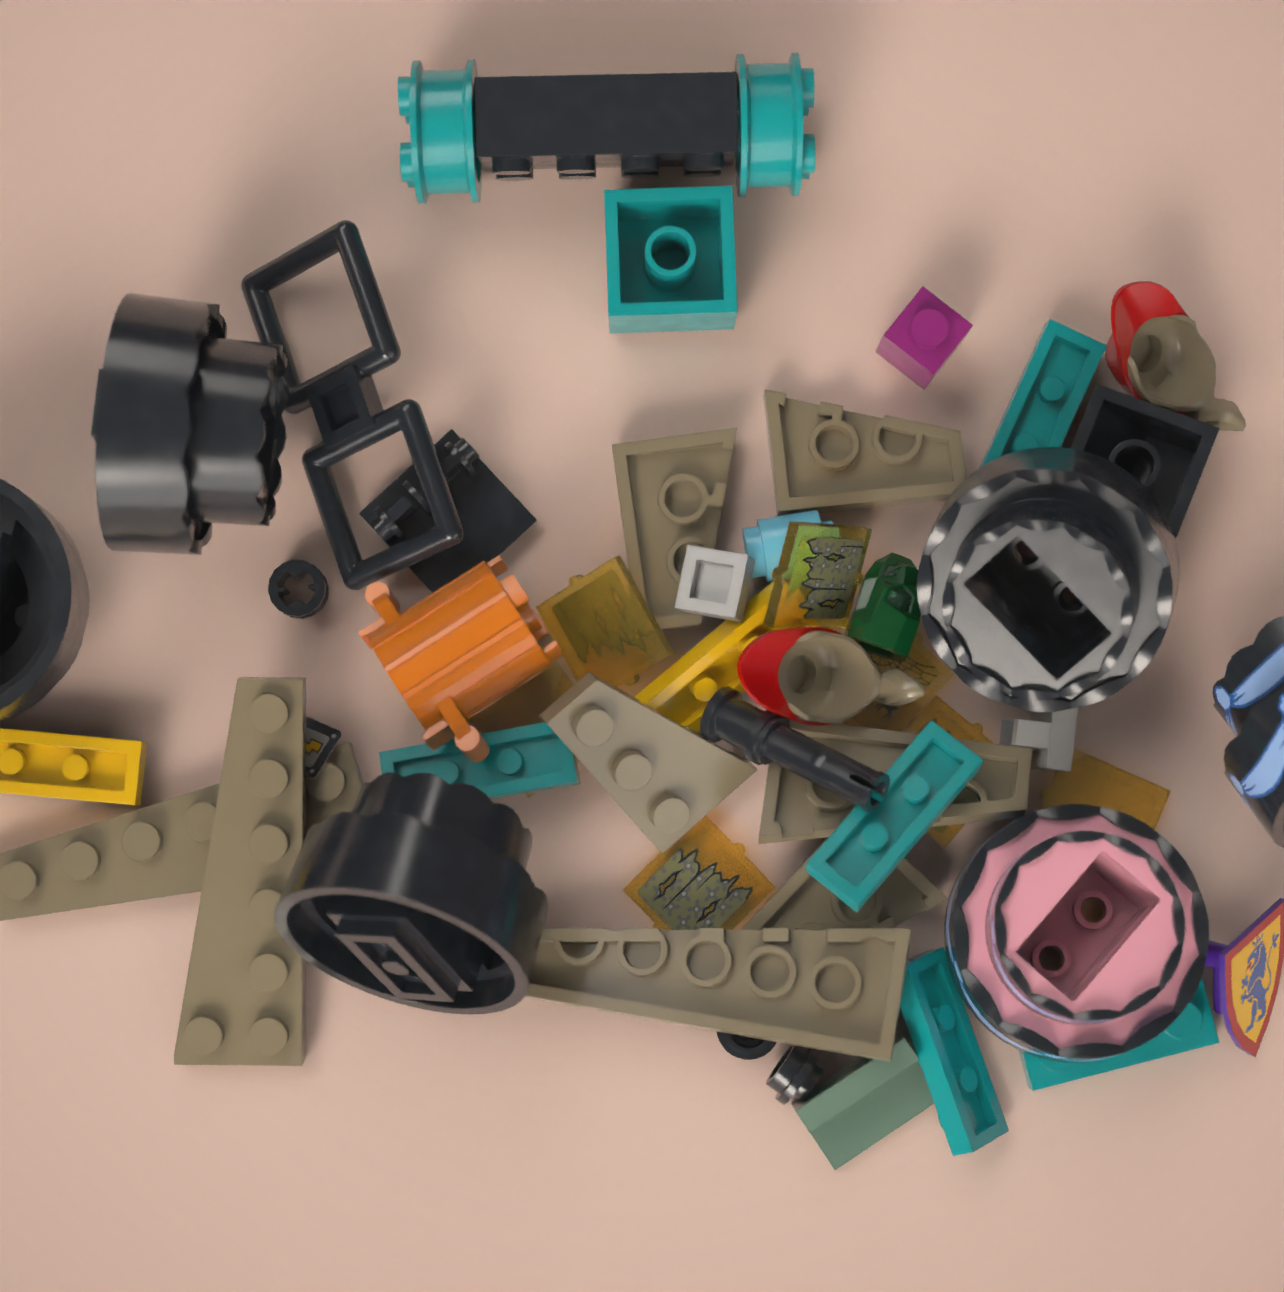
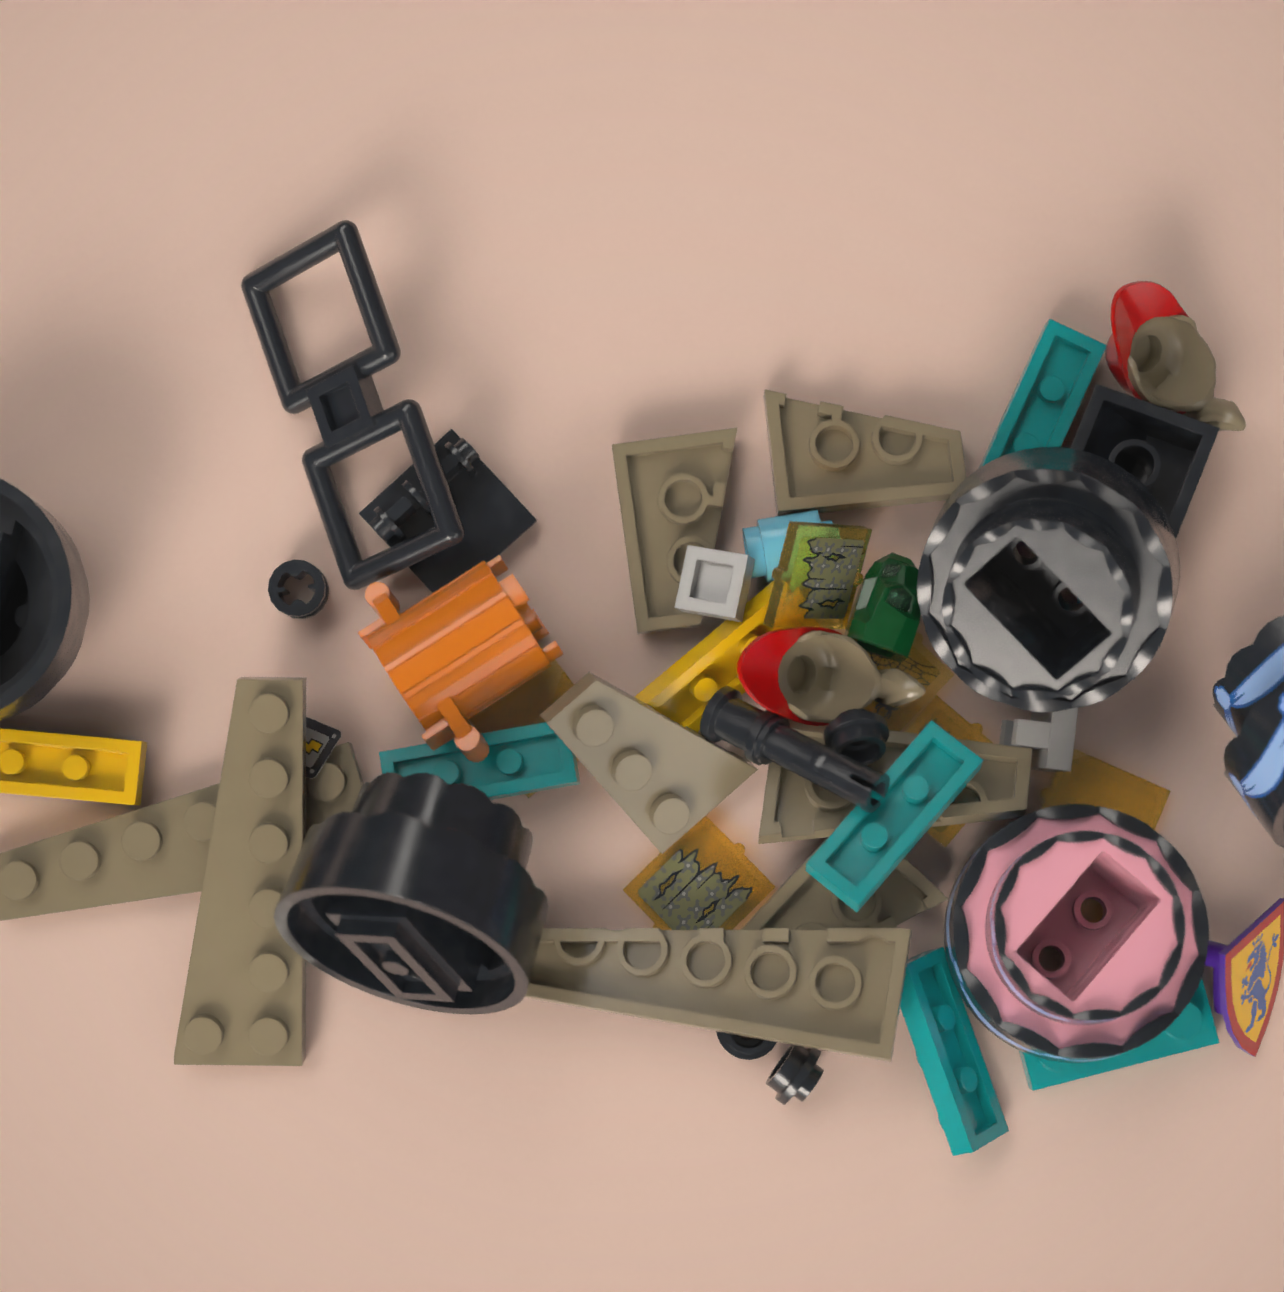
black piece [91,293,289,555] -> none
brick [398,53,815,204] -> none
clear yellow piece [536,555,674,687] -> none
teal brick [604,186,737,334] -> none
sand green panel [791,1033,934,1170] -> none
magenta brick [875,286,973,390] -> none
none -> black plate [823,709,889,765]

